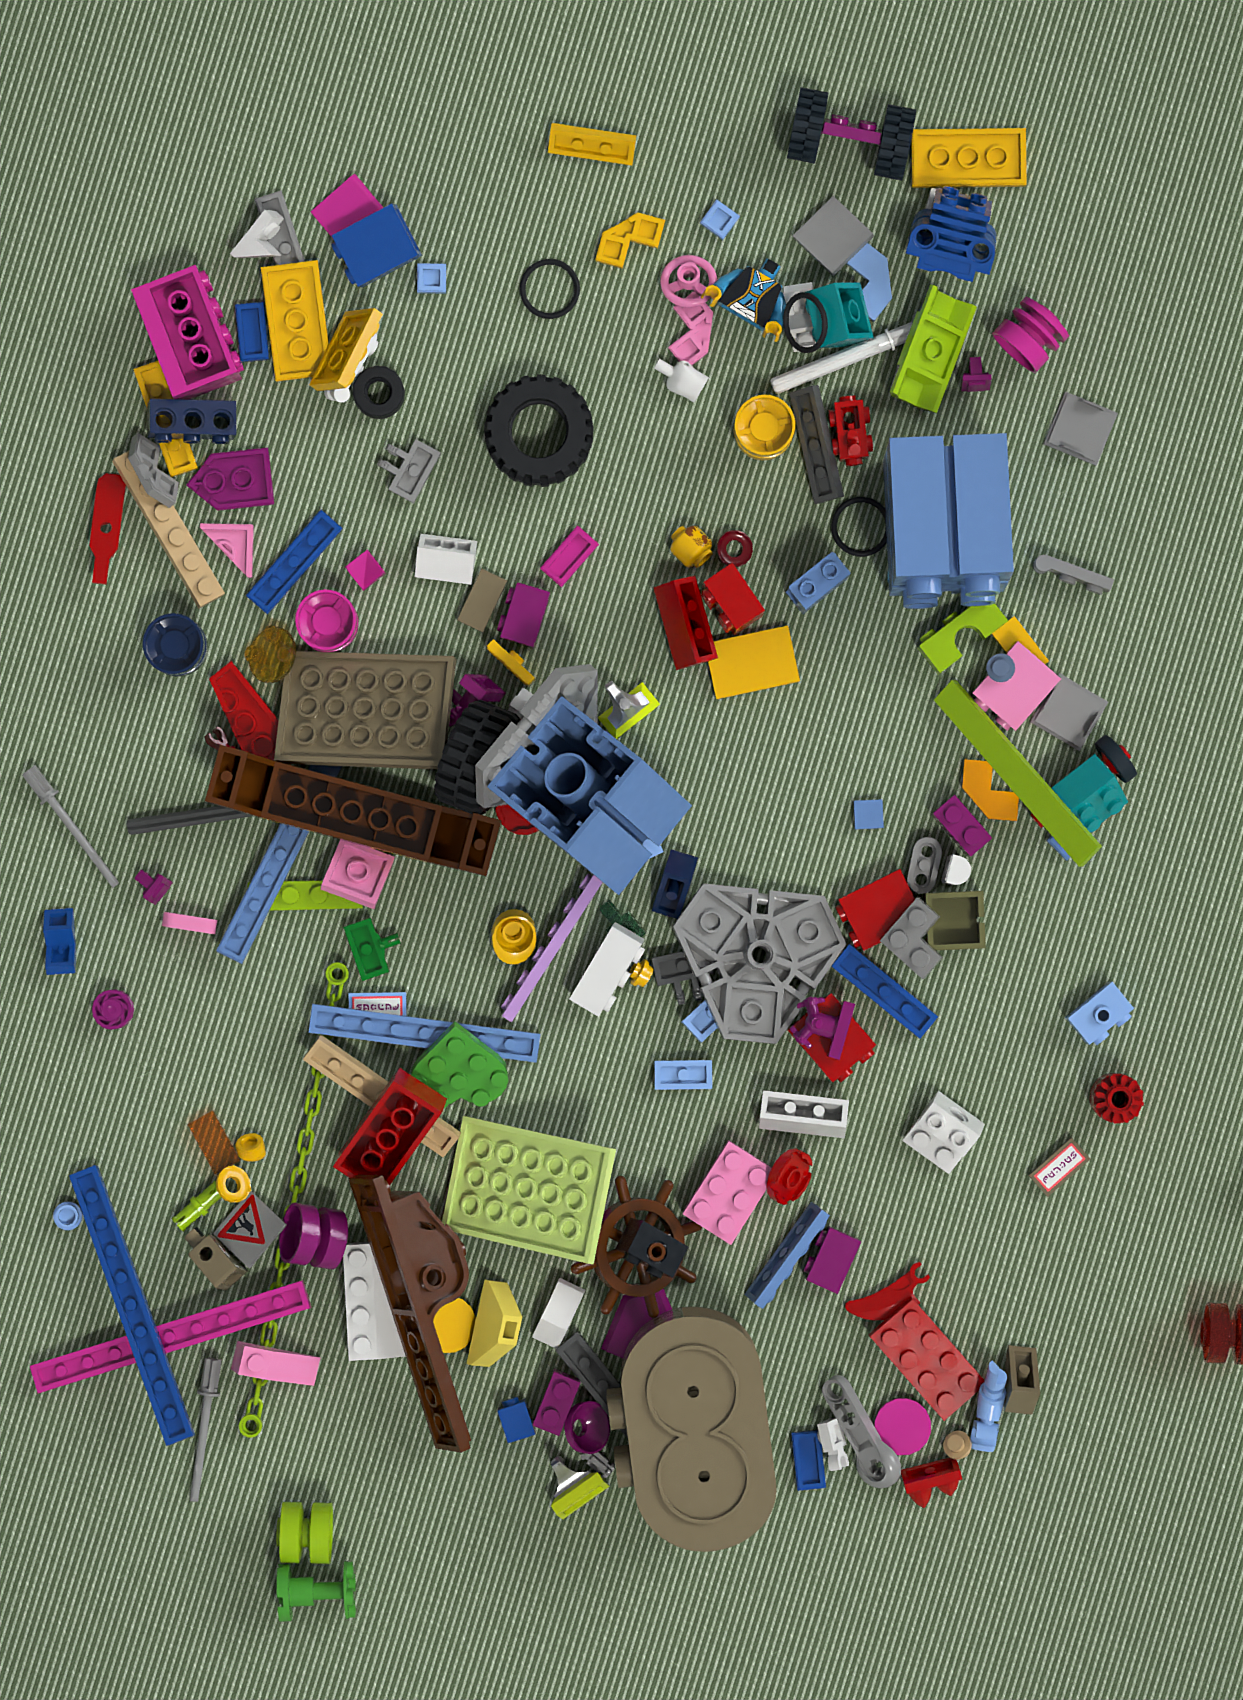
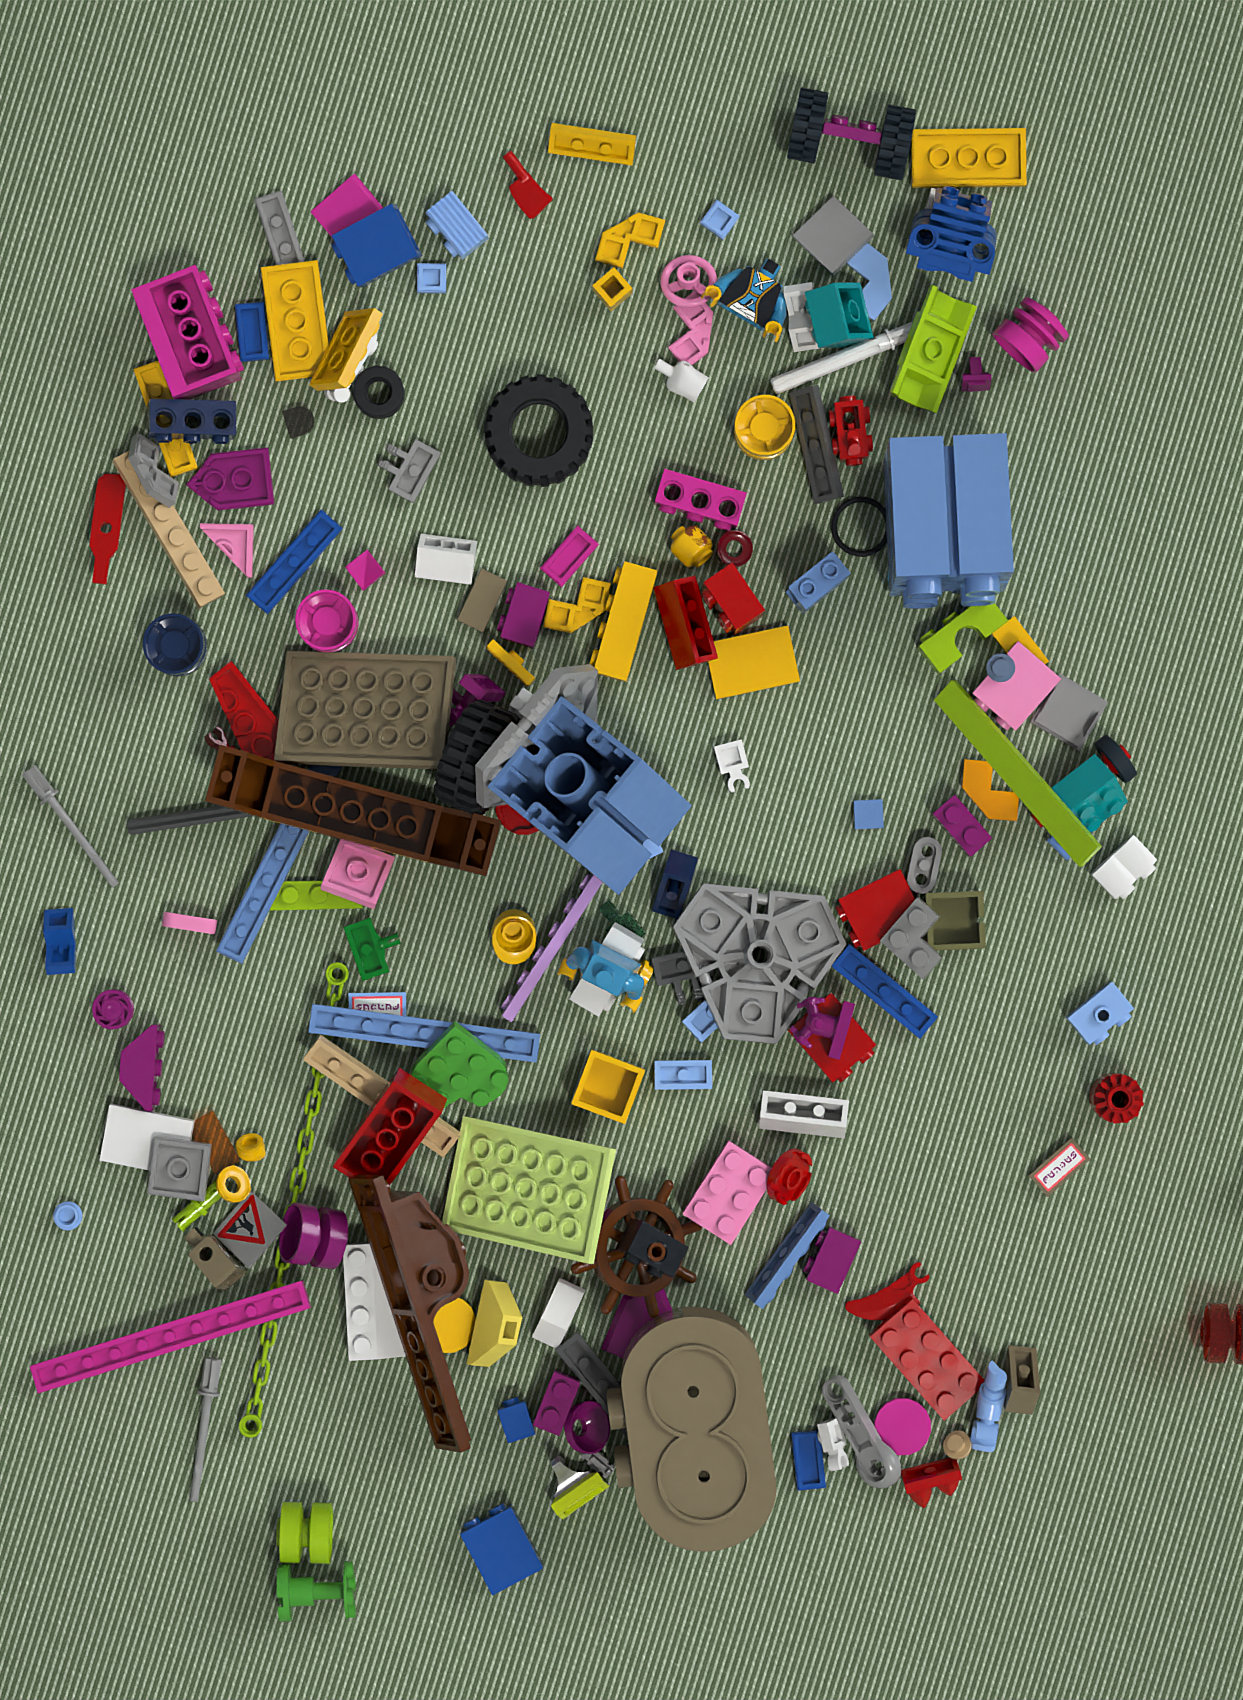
blue plate [69,1165,195,1446] -> none
magenta brick [134,869,173,905] -> none
white slope [230,210,284,258] -> none
bright pink slope [231,1341,320,1386] -> none
clear yellow dish [245,625,296,683] -> none
black tyre [520,259,580,319] -> none
piece [598,681,660,739] -> none
black tyre [783,292,828,353] -> none
white brick [903,1091,985,1174] -> none
white brick [941,854,971,885] -> none
light grey plate [1033,554,1114,595] -> none
light grey piece [1044,391,1118,466] -> none
none -> white tile [100,1103,195,1171]
none -> magenta slope [119,1024,165,1111]
none -> light grey tile [147,1136,212,1202]
none -> clear smoke tile [282,406,315,439]
none -> light blue brick [425,191,489,260]
none -> blue brick [460,1503,544,1596]
none -> red piece [503,151,553,219]
none -> yellow tile [543,577,611,634]
none -> dark azure torso [557,940,644,1013]
none -> yellow piece [571,1049,645,1124]
none -> yellow brick [590,561,658,683]
none -> yellow brick [592,267,633,312]
none -> dark pink brick [655,469,747,531]
none -> white plate [714,739,750,793]
none -> white brick [1090,835,1157,899]

